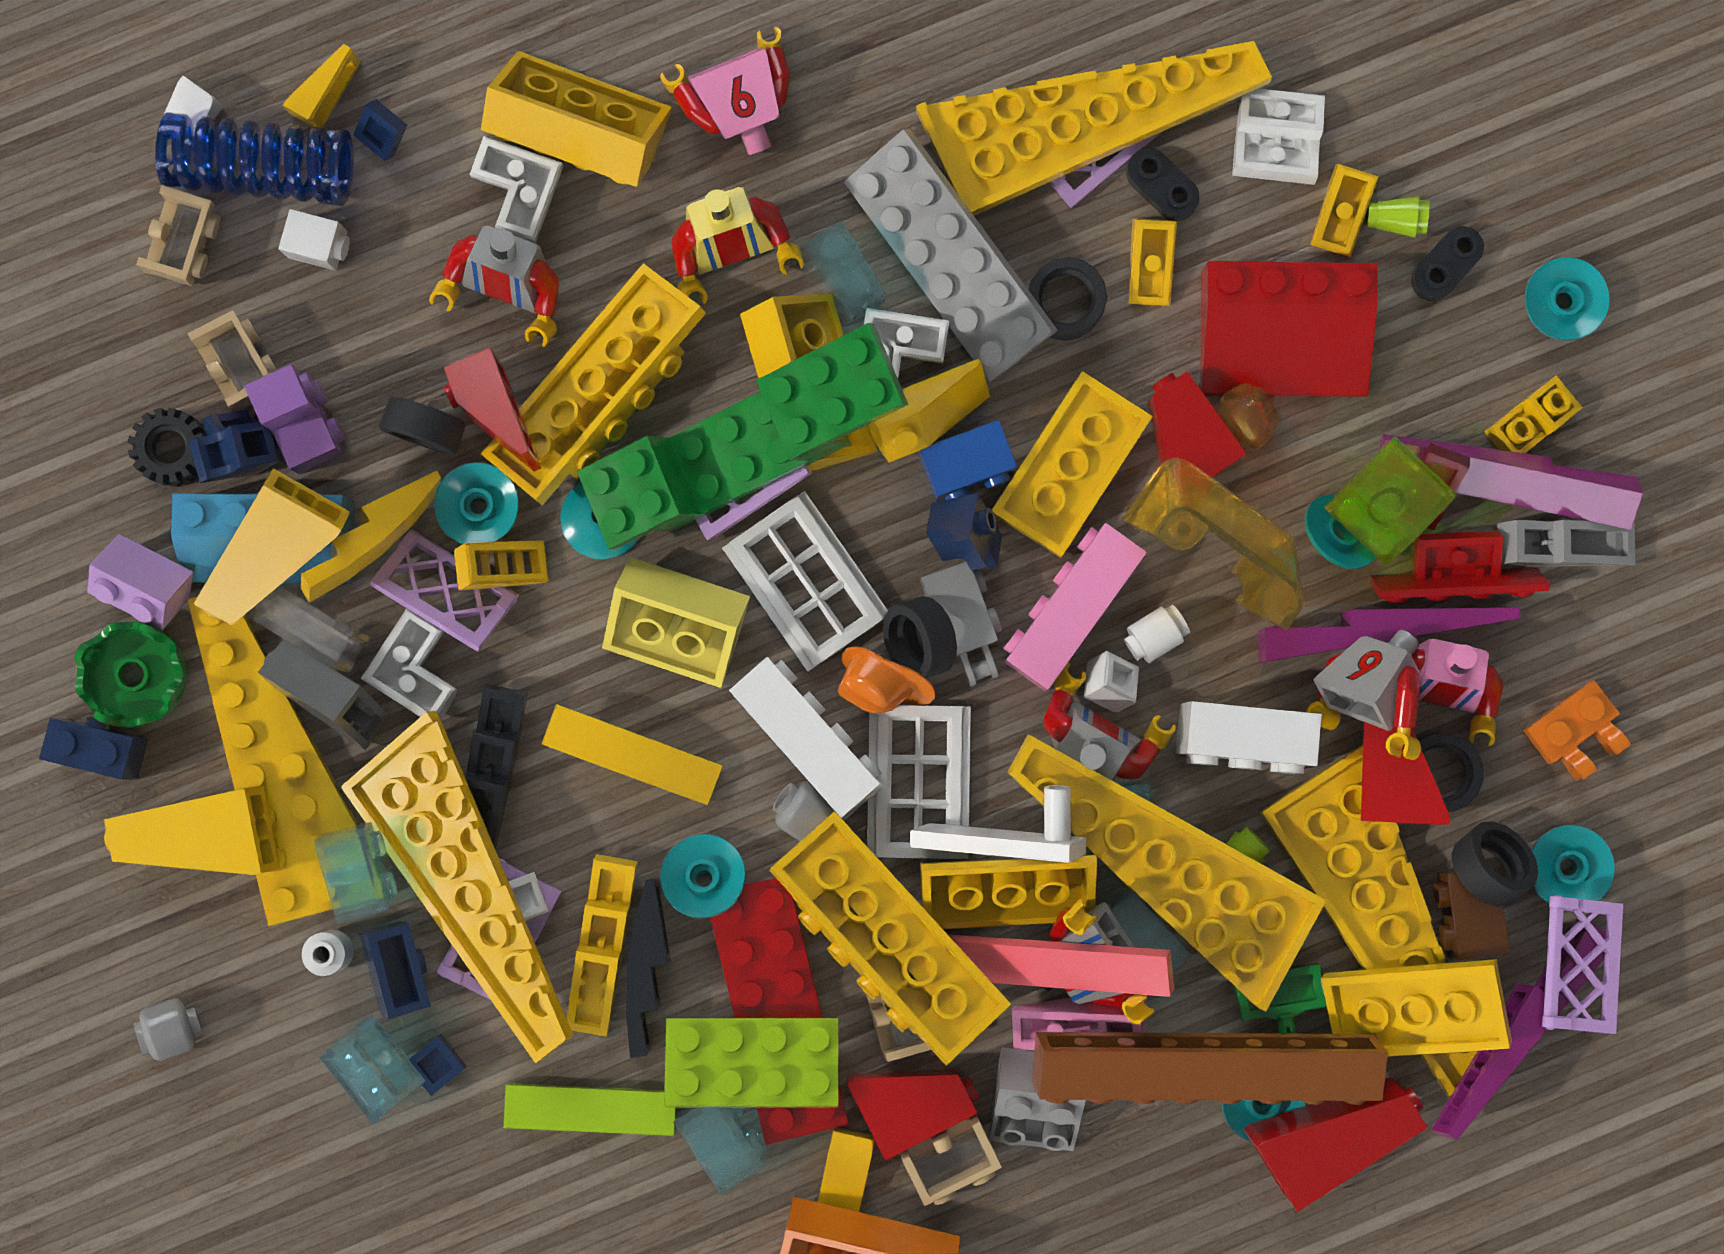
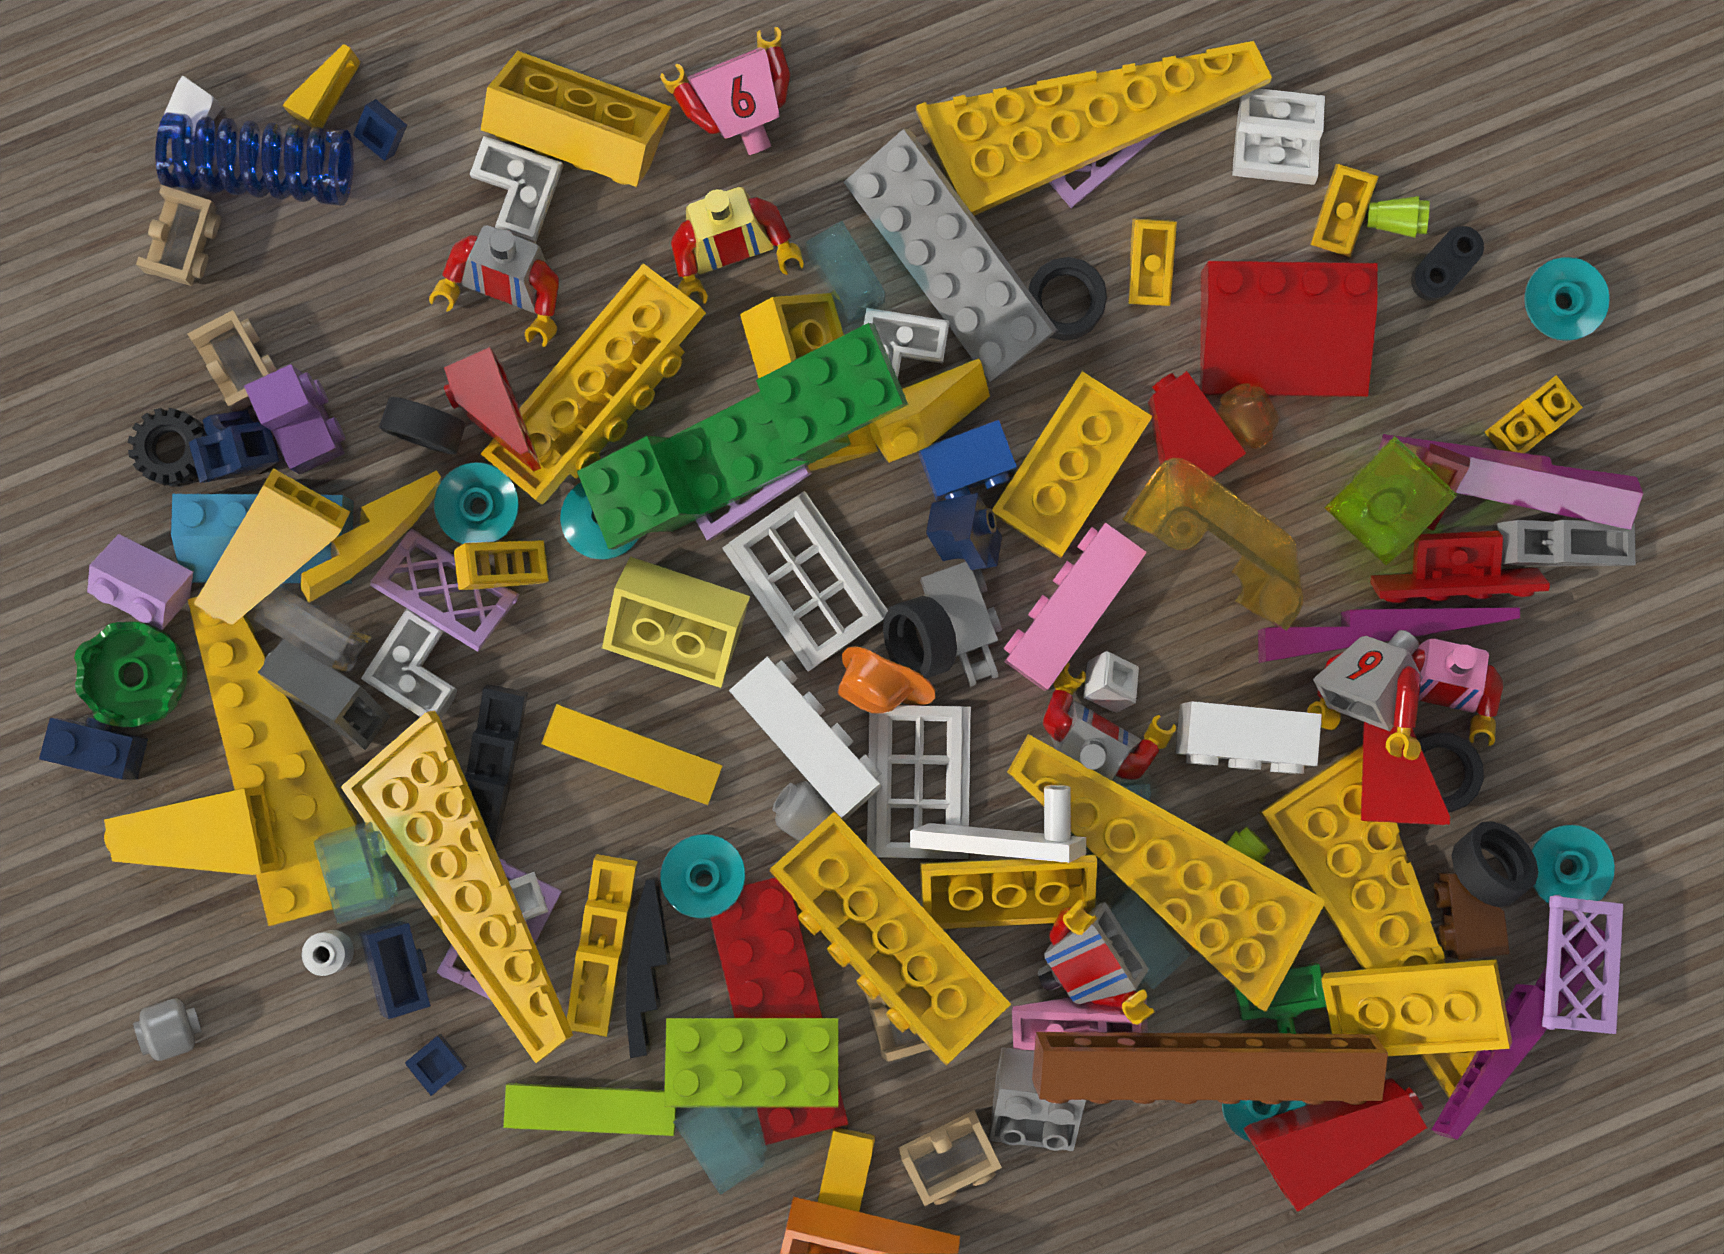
white brick [278,209,350,271] -> none
clear light blue brick [319,1015,425,1124] -> none
red slope [846,1069,980,1161] -> none
coral tile [948,934,1174,997] -> none
white brick [1124,605,1190,663] -> none
black plate [1126,148,1200,221] -> none
teal dish [1304,494,1380,569] -> none
orange plate [1523,680,1631,781] -> none

